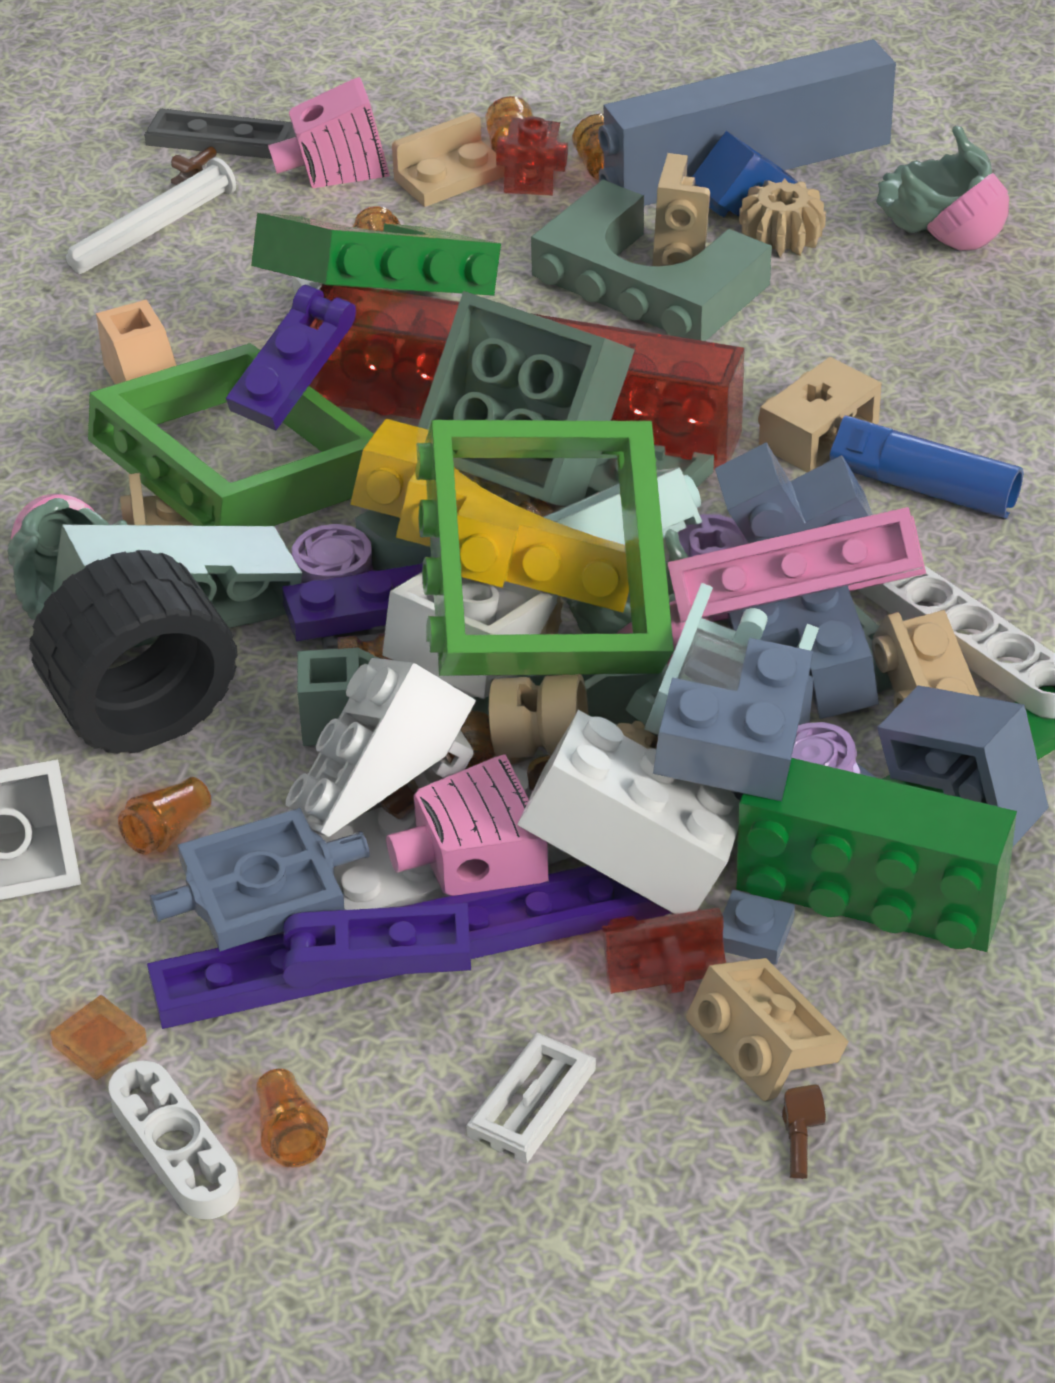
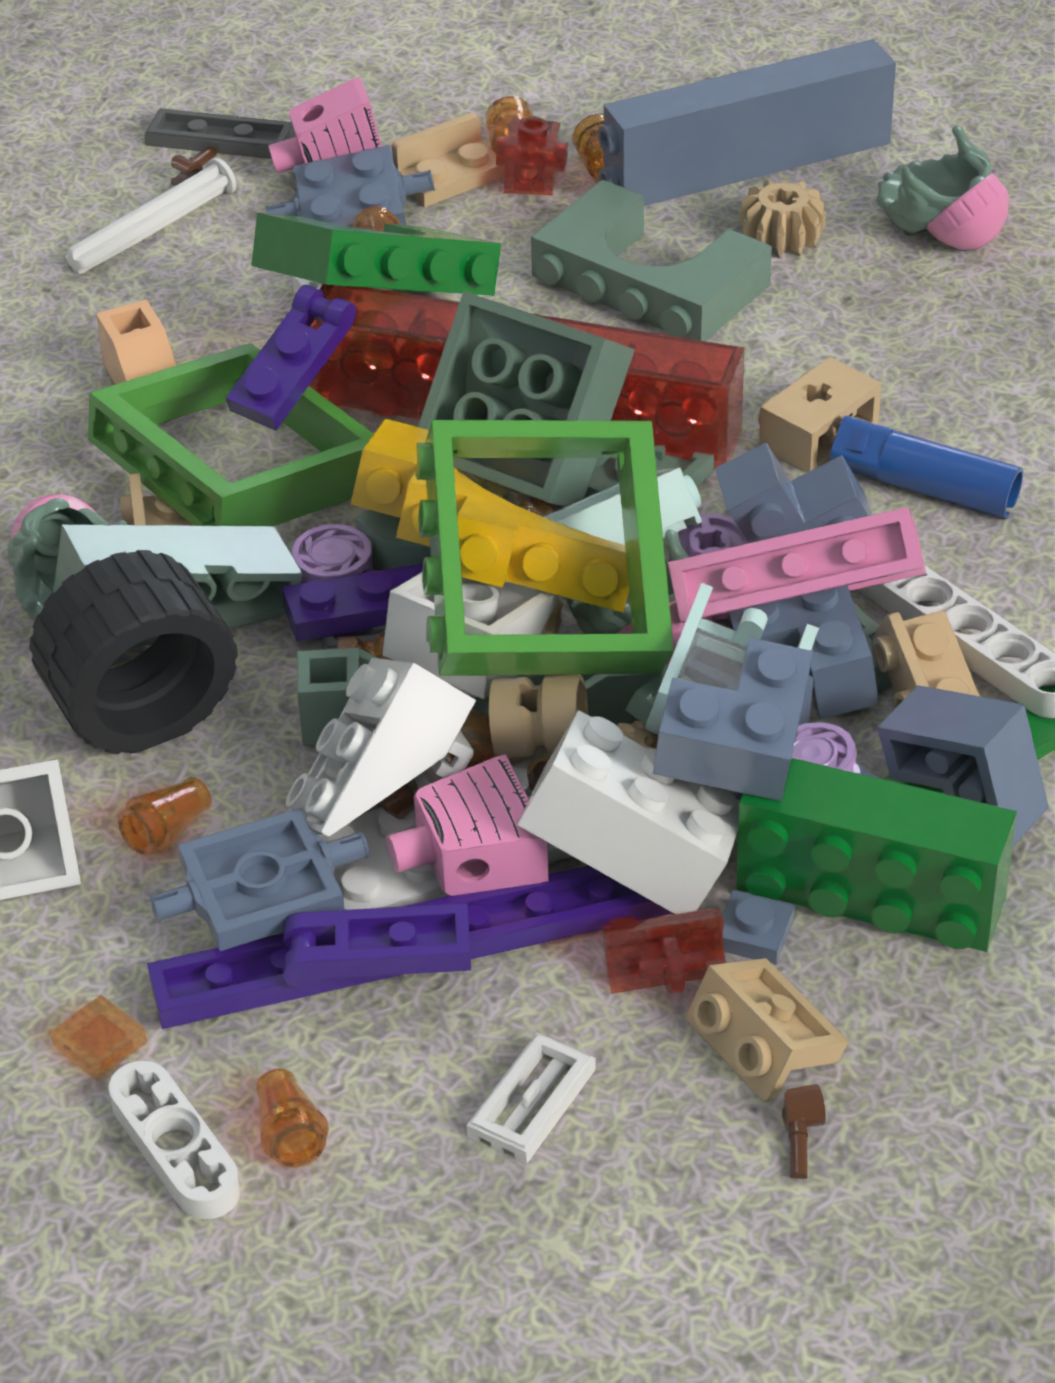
tan bracket [652,153,710,266] -> none
blue slope [692,131,798,218] -> none
none -> sand blue plate [265,145,435,231]

